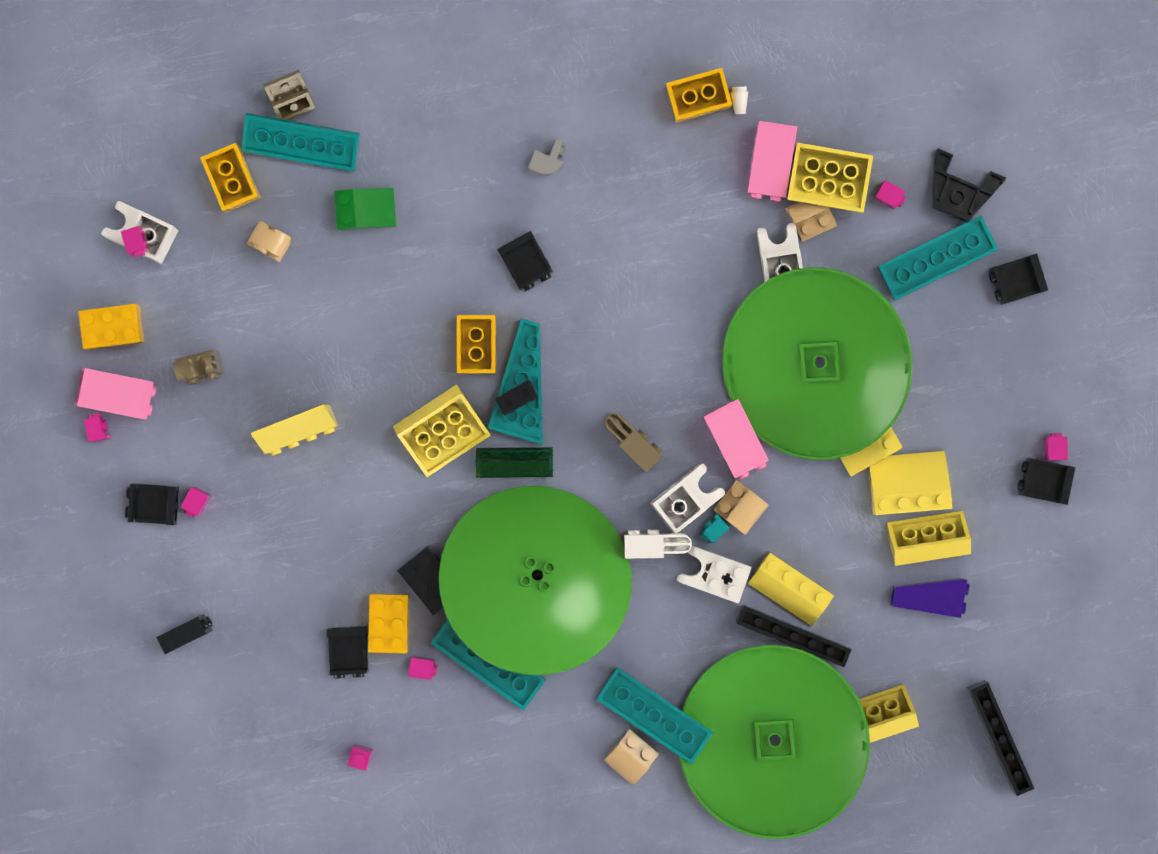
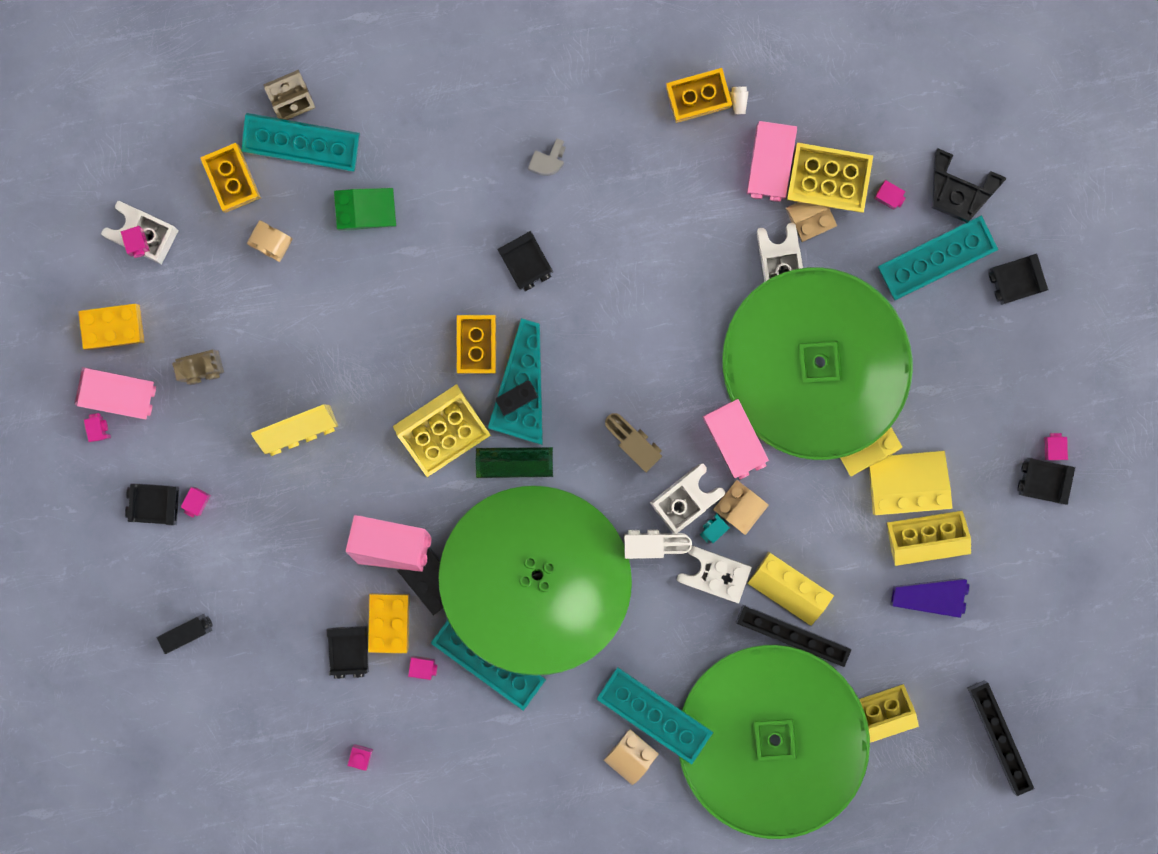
none -> bright pink slope [345,515,431,572]

